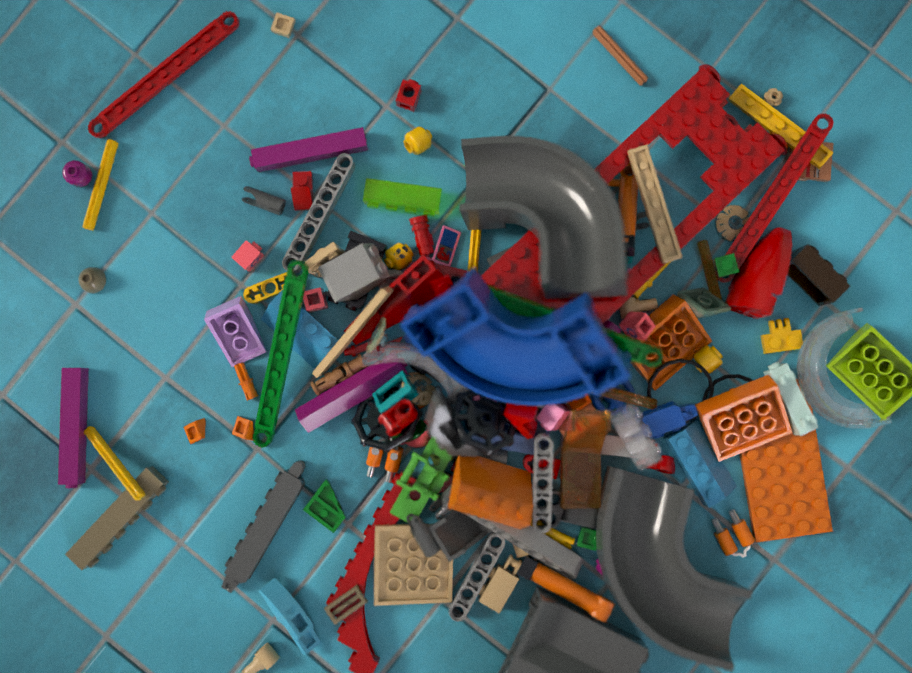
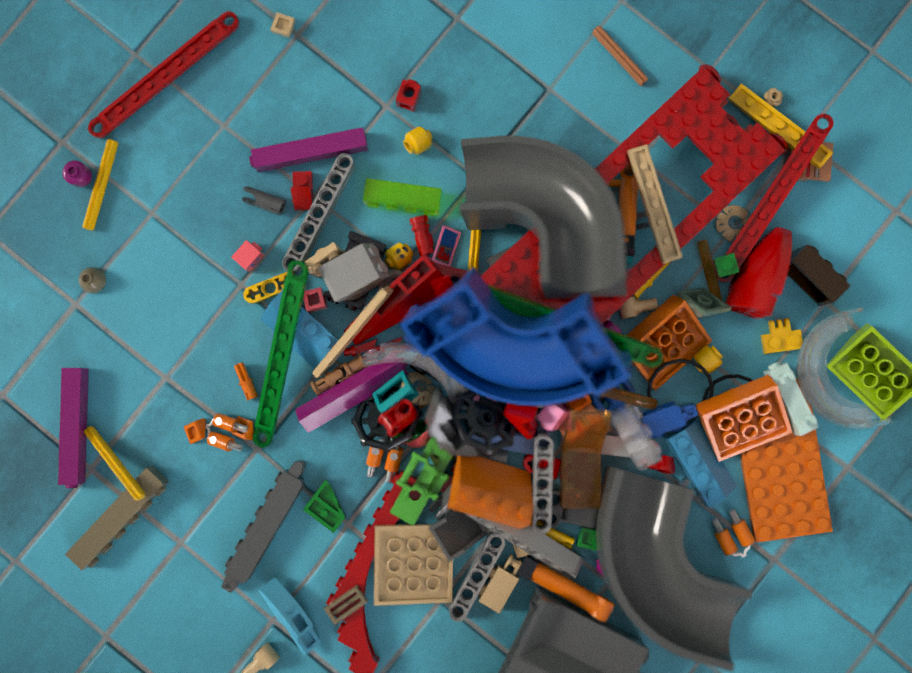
lavender slope [204,296,267,367] -> none
clear light blue dish [366,317,388,353] -> none
dark grey piece [406,514,441,558] -> none
coral brick [619,311,656,341] -> none
none -> orange piece [205,413,248,452]

